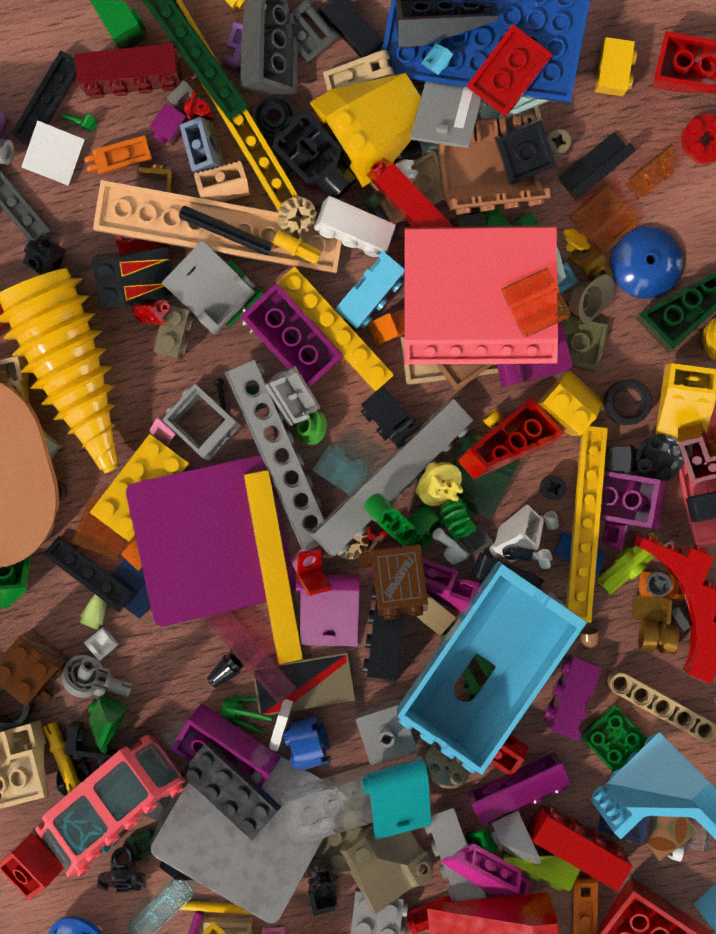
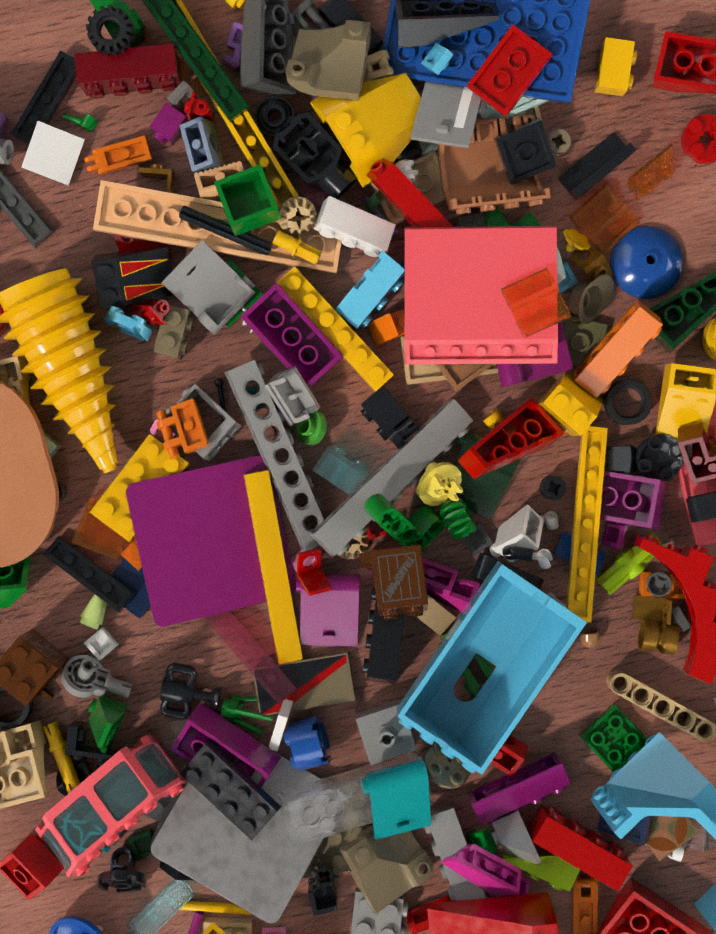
black brick [23,235,66,275] -> none
black cone [207,653,243,688] -> none
white bar [433,528,471,565] -> none
magenta wedge [544,654,601,741] -> none
none -> black tyre [86,5,135,56]
none -> medium azure plate [103,306,153,341]
none -> orange plate [156,398,210,460]
none -> black piece [160,663,222,720]
none -> green piece [214,164,282,236]
none -> dark tan slope [286,20,372,101]
none -> orange brick [573,300,663,398]

